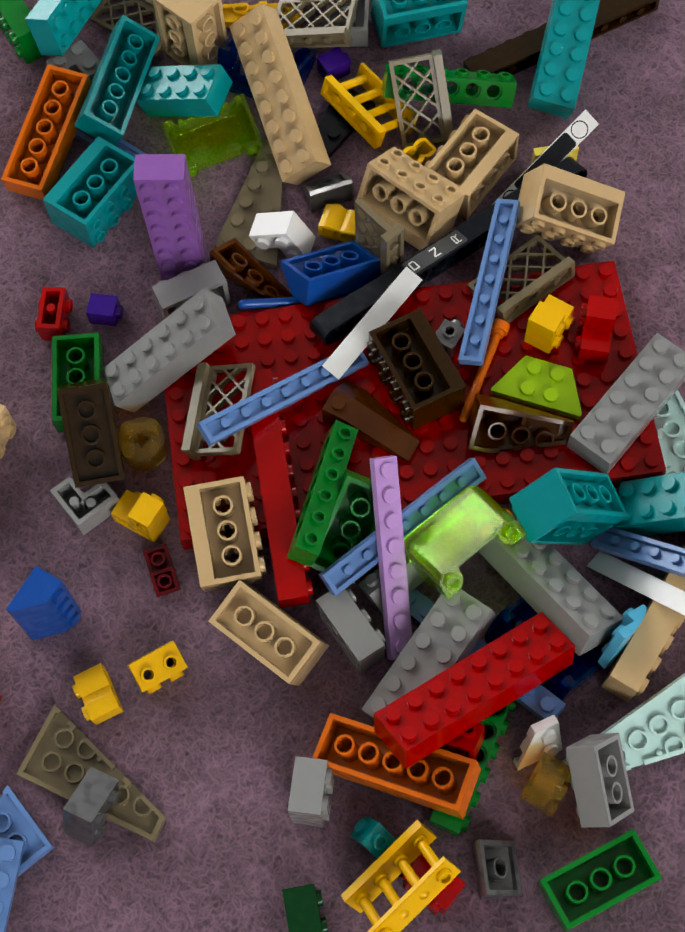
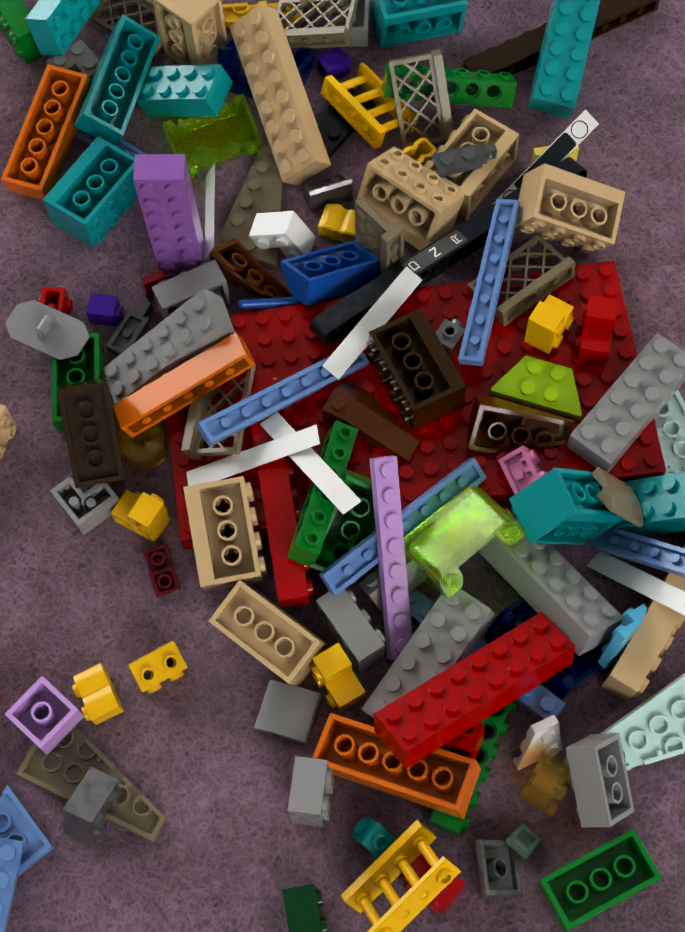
blue slope [6,566,82,640] -> none
orange piece [459,318,510,423] -> none
none -> light grey shield [5,300,89,361]
none -> lavender brick [5,676,84,755]
none -> dark grey hinge [106,299,154,356]
none -> orange brick [112,332,256,438]
none -> dark red slope [141,269,166,299]
none -> white sticker [187,425,320,486]
none -> white sticker [204,163,215,260]
none -> light grey slope [254,680,322,744]
none -> white sticker [260,412,361,514]
none -> yellow brick [311,642,366,713]
none -> dark grey hinge [432,143,497,177]
none -> bright pink bracket [498,446,546,494]
none -> sand green tile [505,822,542,860]
none -> dark tan slope [592,467,644,528]

